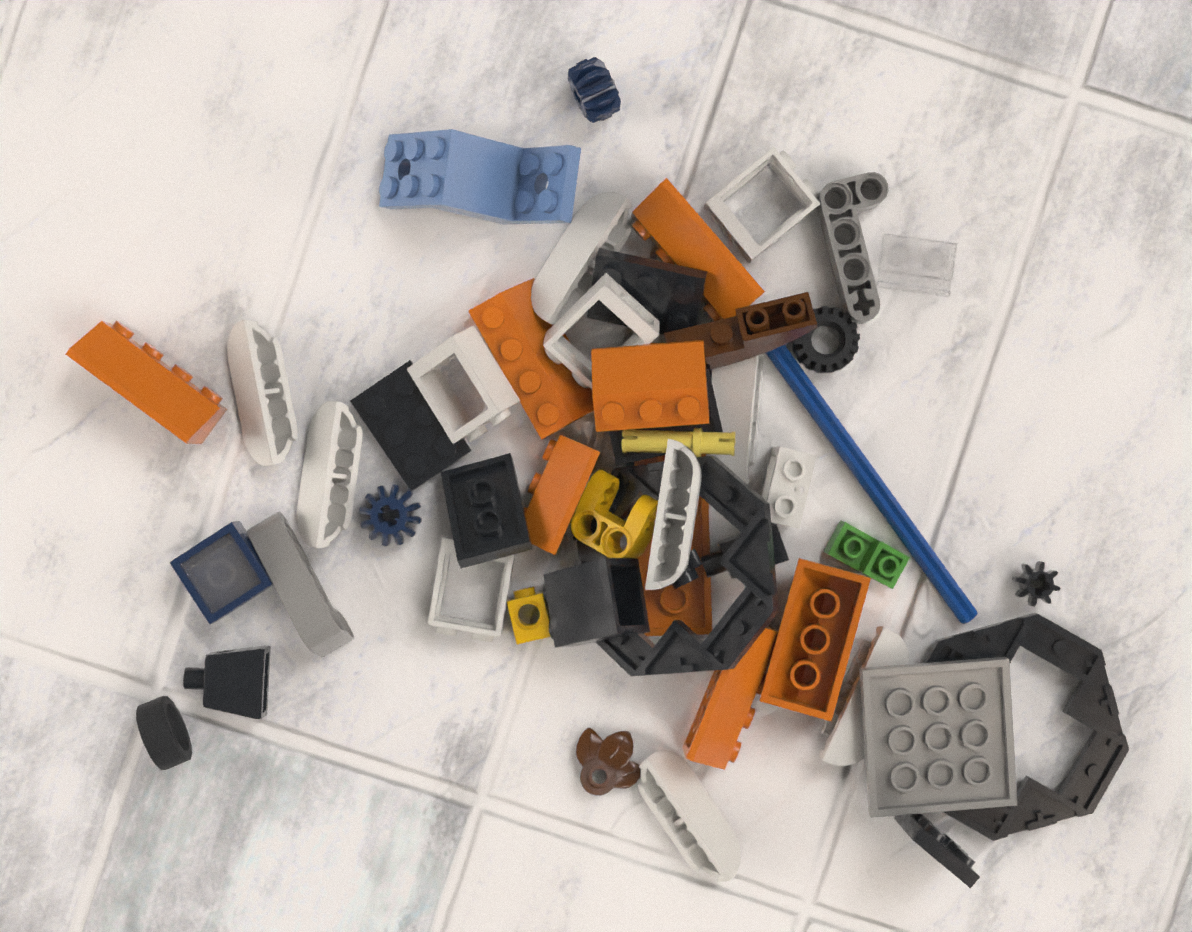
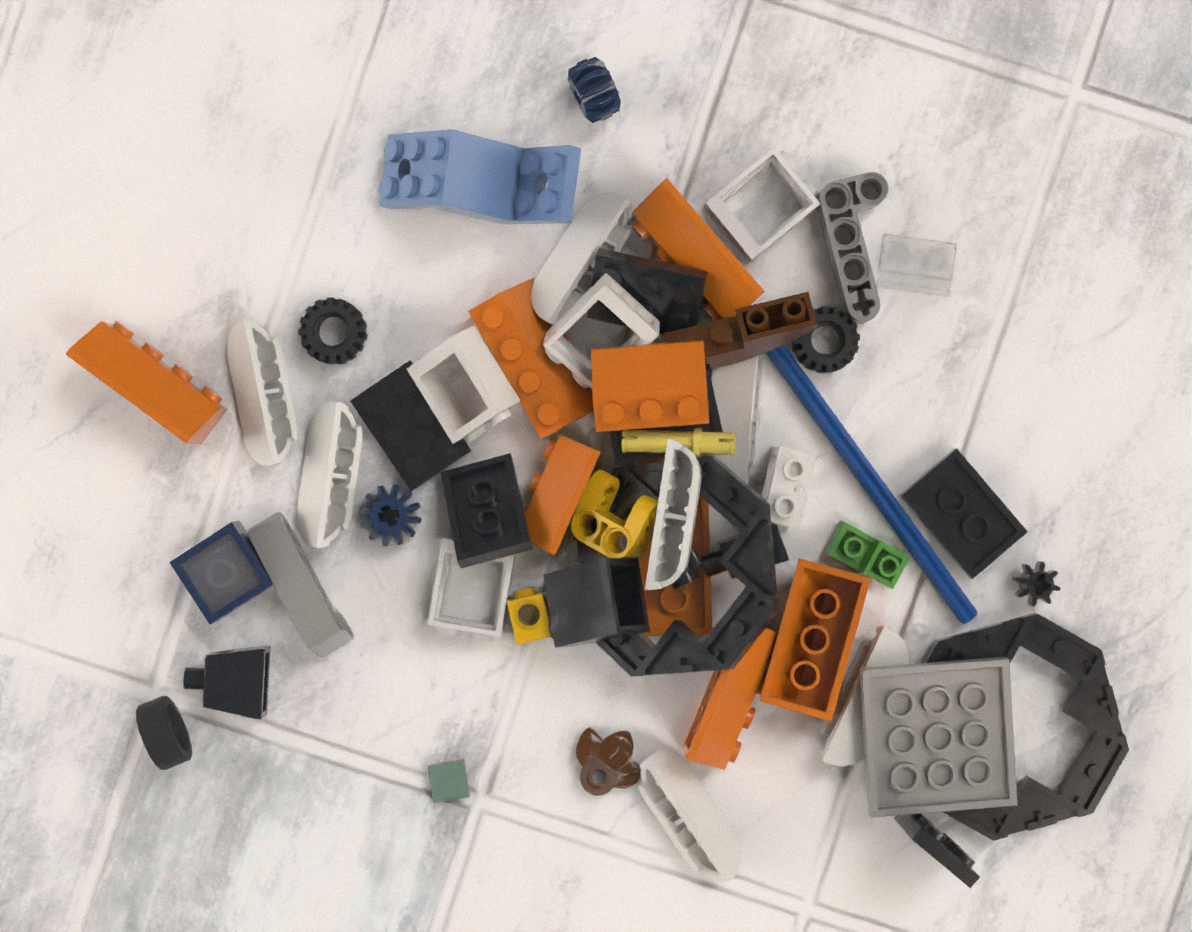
none -> black tyre [298,297,368,365]
none -> sand green tile [428,759,470,803]
none -> black plate [899,448,1028,579]

